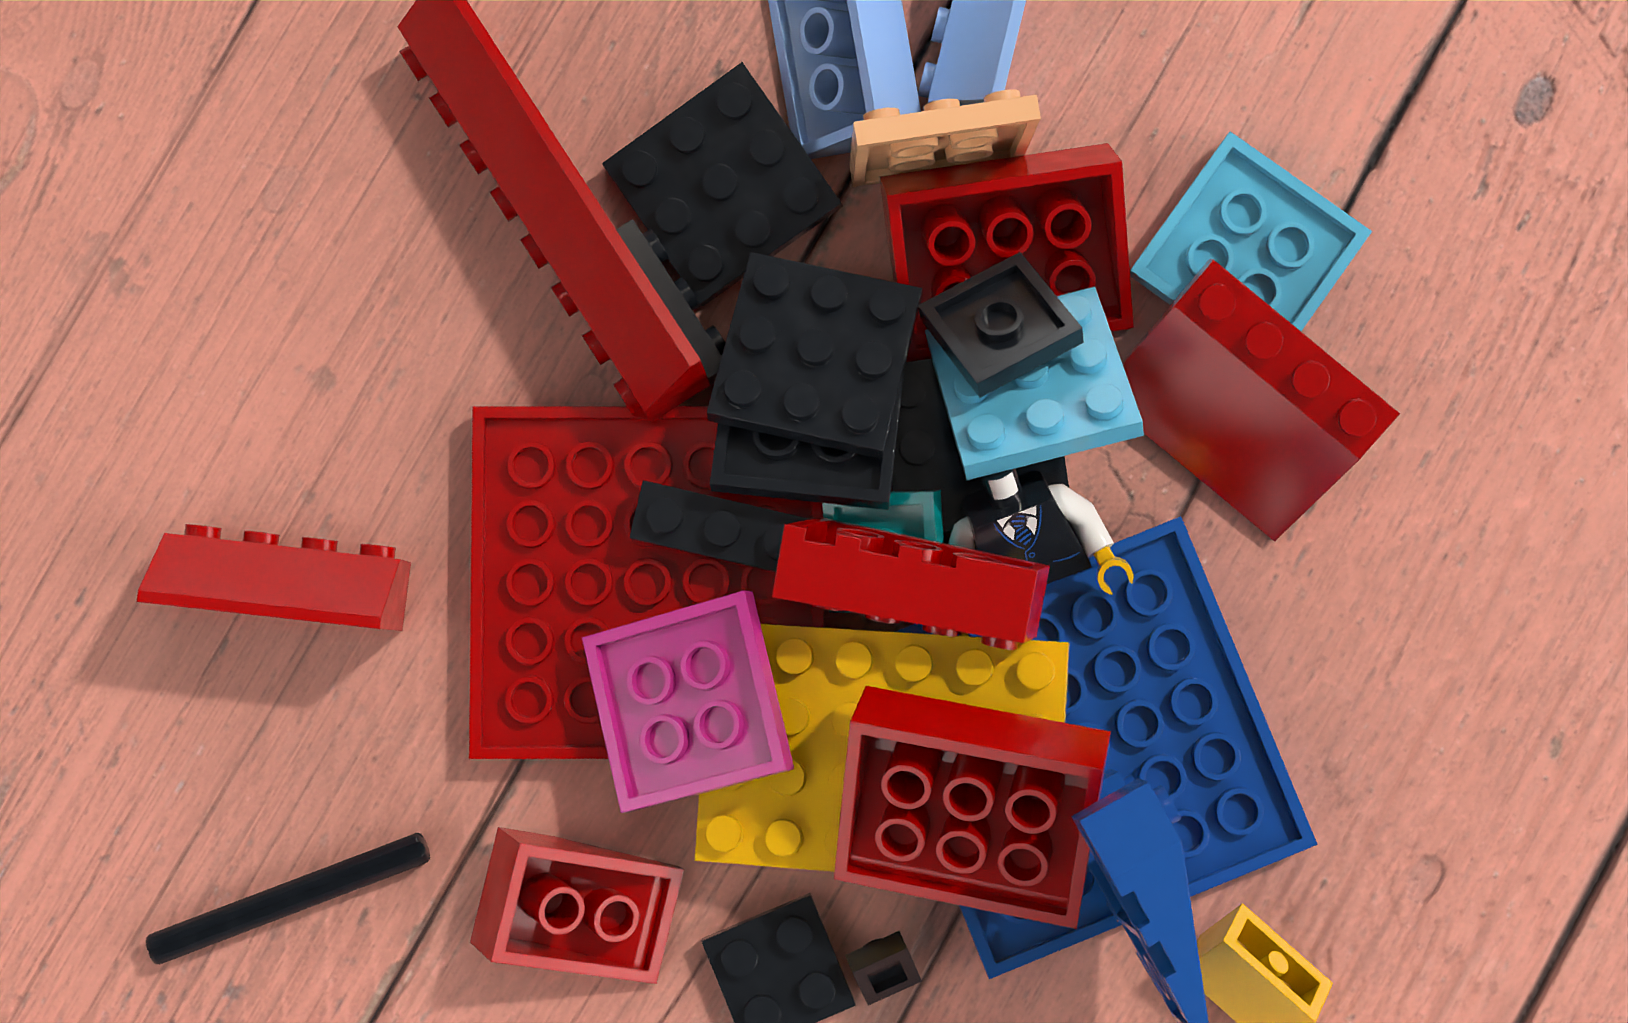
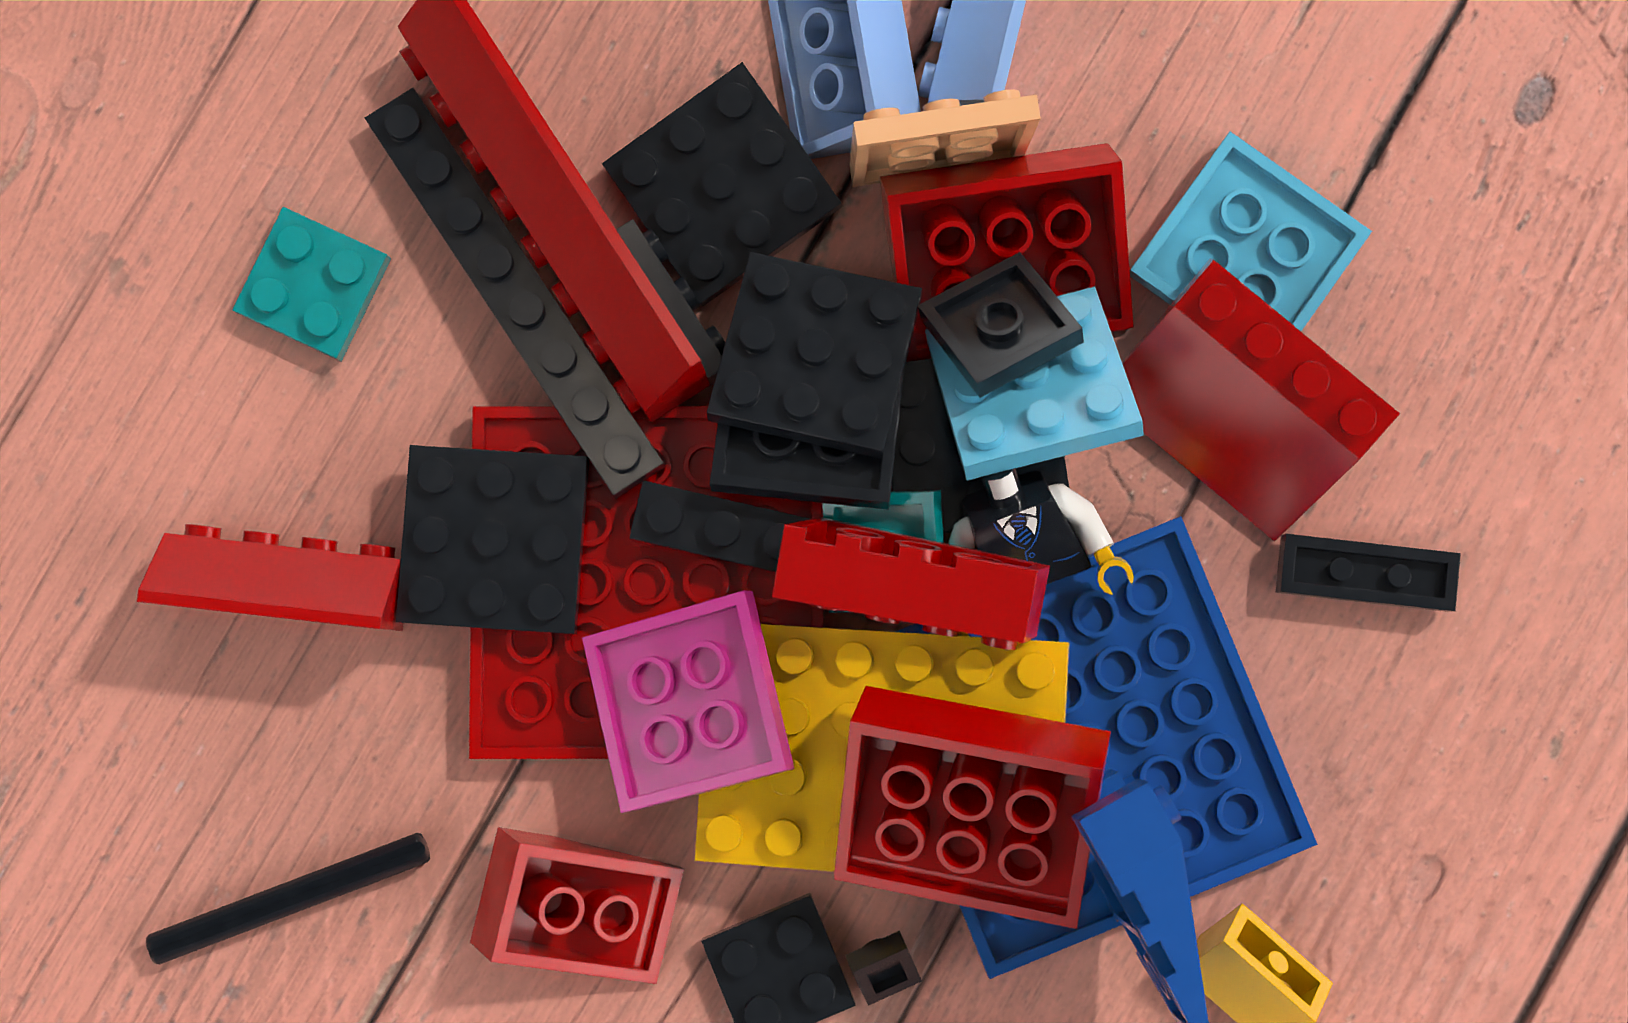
none -> teal plate [232,207,391,362]
none -> black plate [364,88,665,499]
none -> black plate [396,445,589,634]
none -> black plate [1275,534,1461,612]

